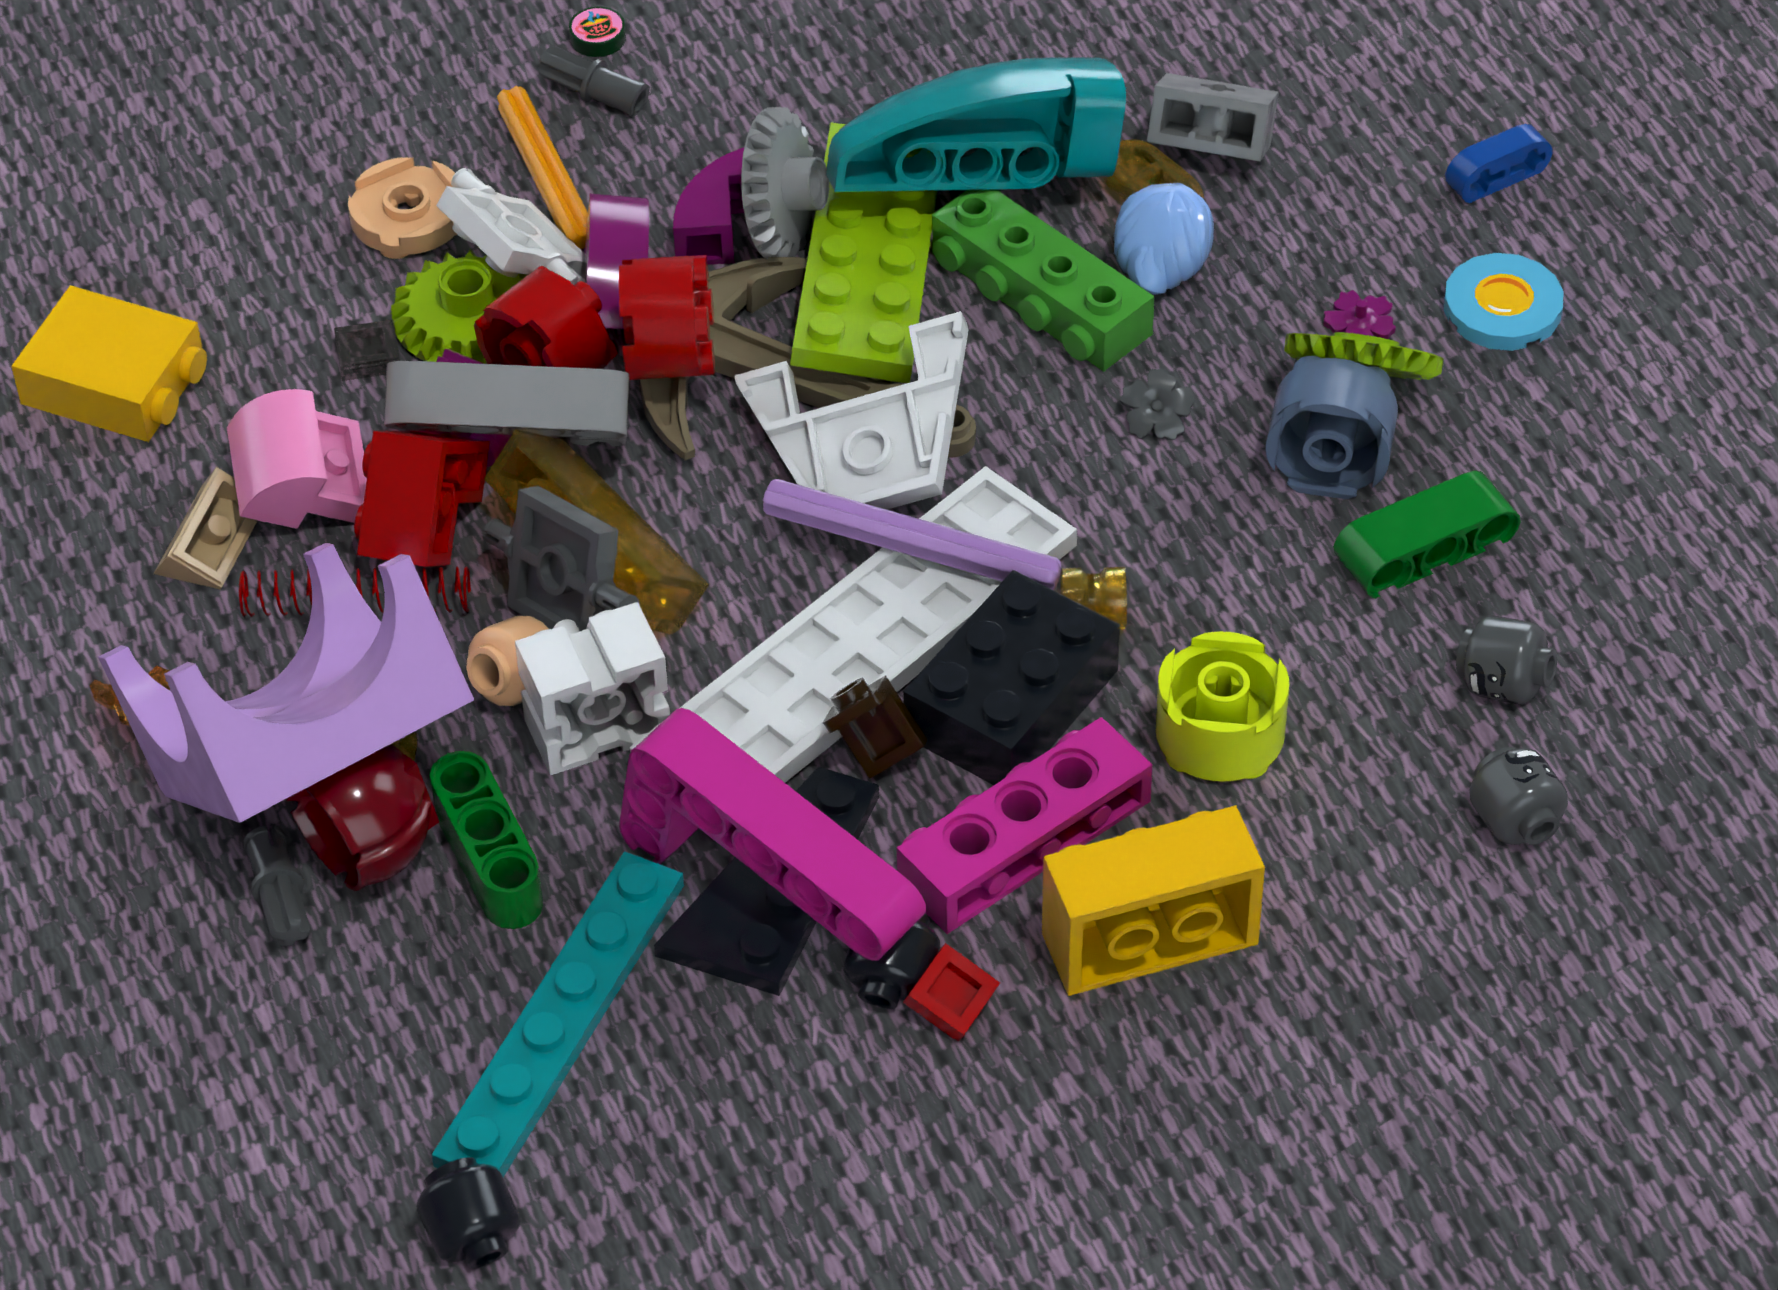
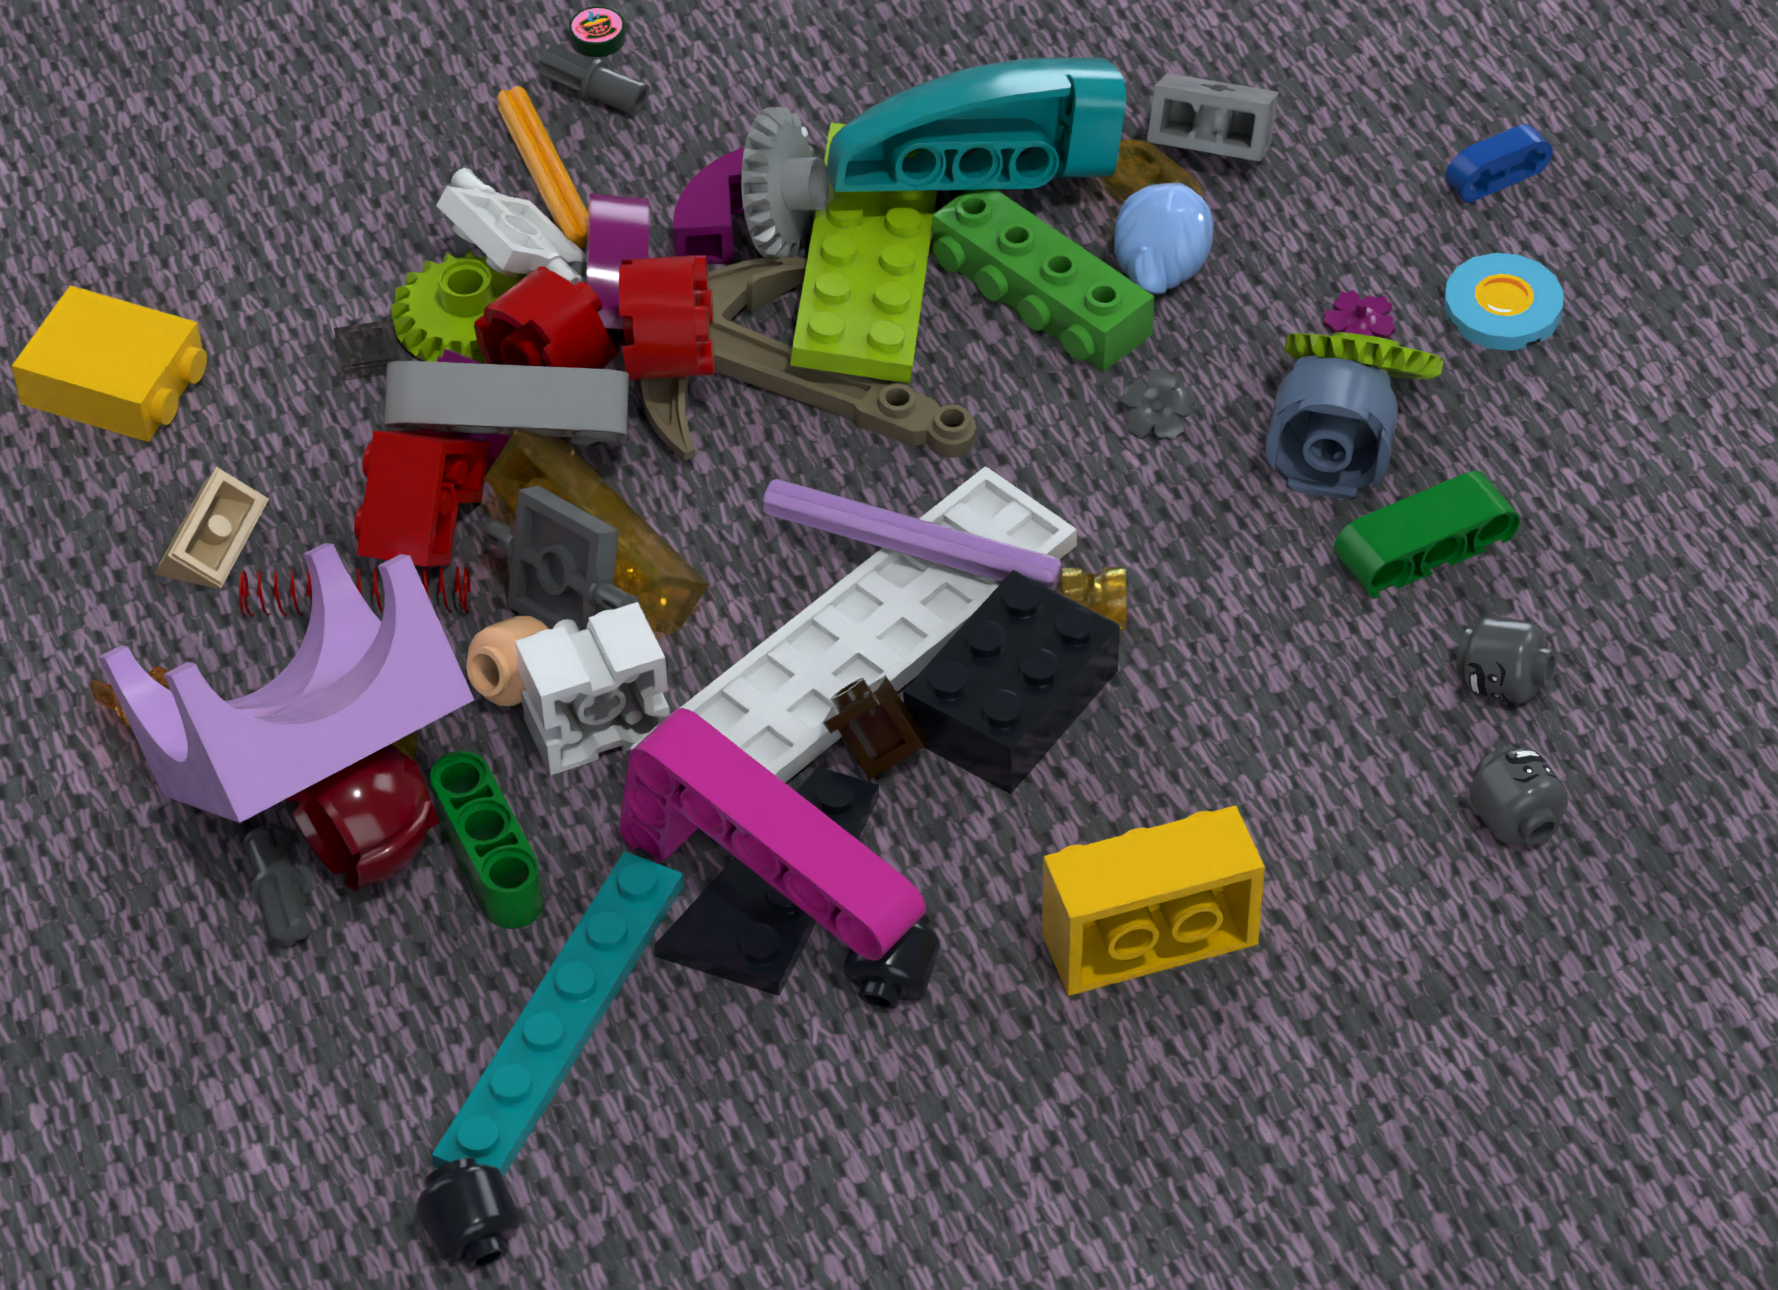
bright pink brick [227,389,367,529] -> none
light nougat plate [348,157,457,259] -> none
white wing [734,311,968,510] -> none
dark pink brick [896,717,1153,934] -> none
red plate [903,943,1000,1041] -> none
neon yellow brick [1156,631,1289,782] -> none

